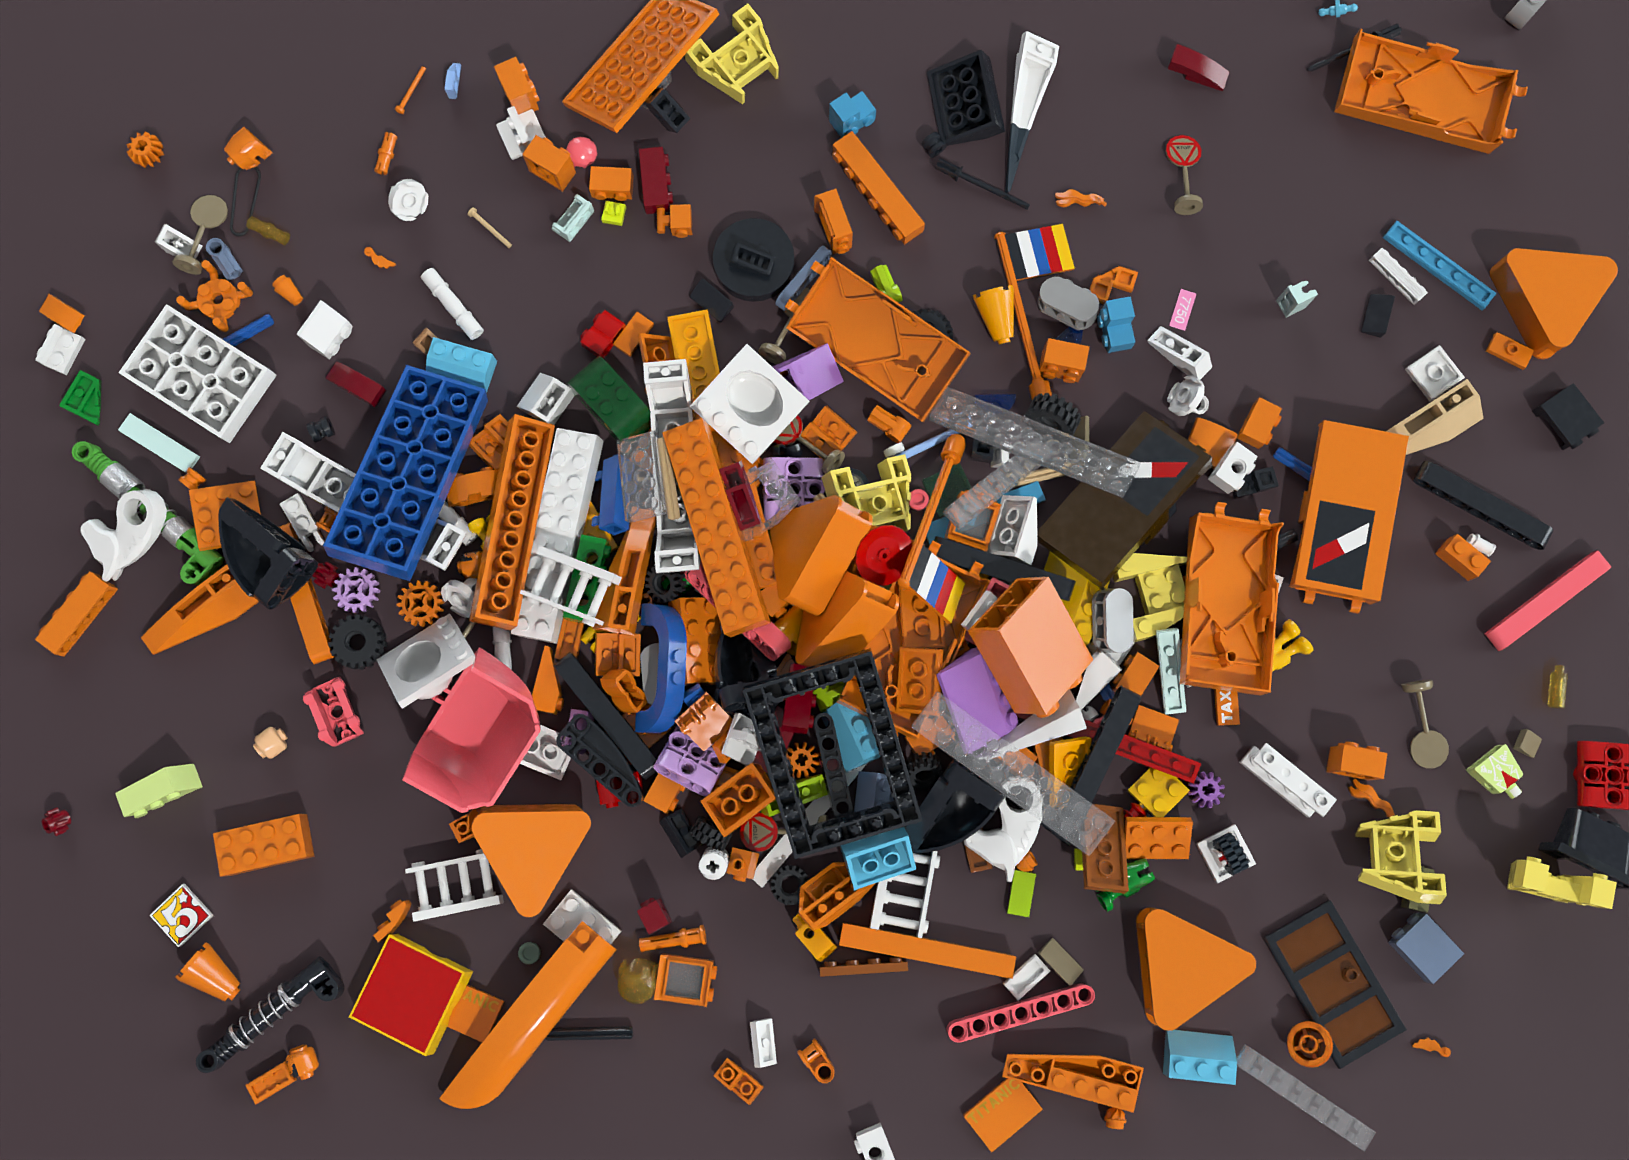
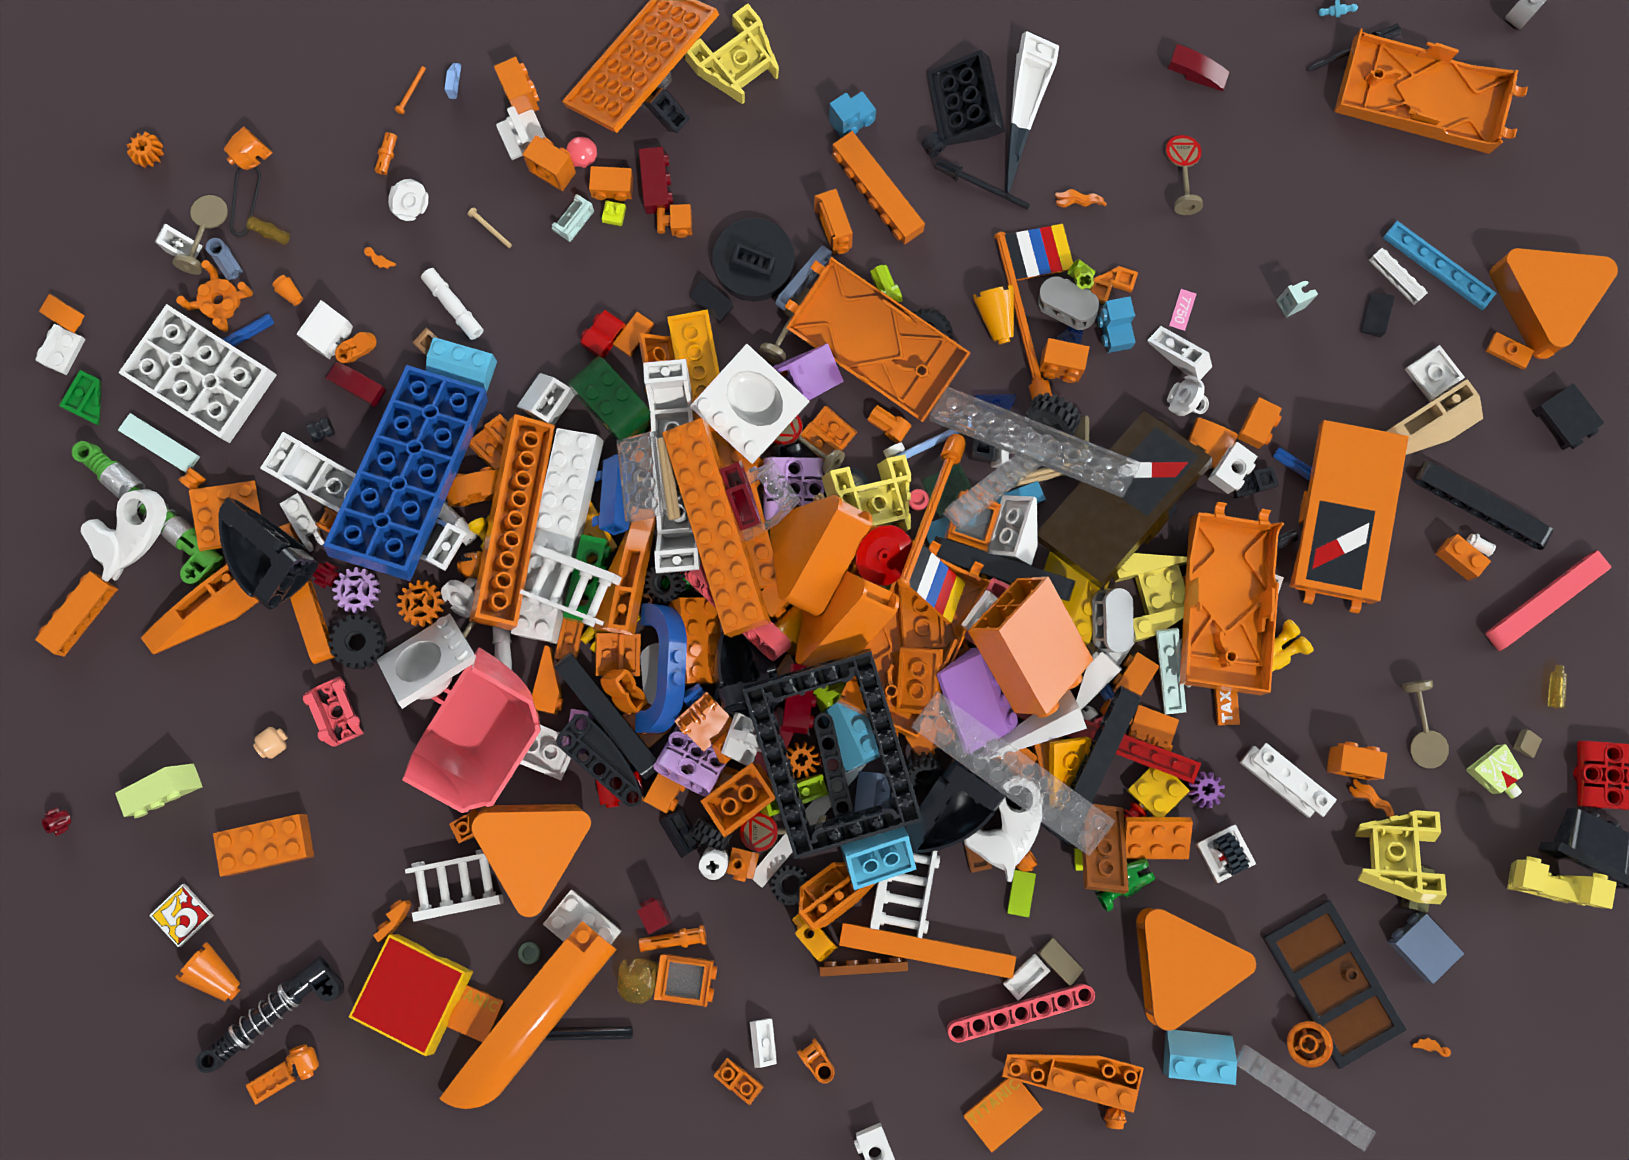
none -> orange piece [335,332,376,363]
none -> lime piece [1068,259,1095,290]

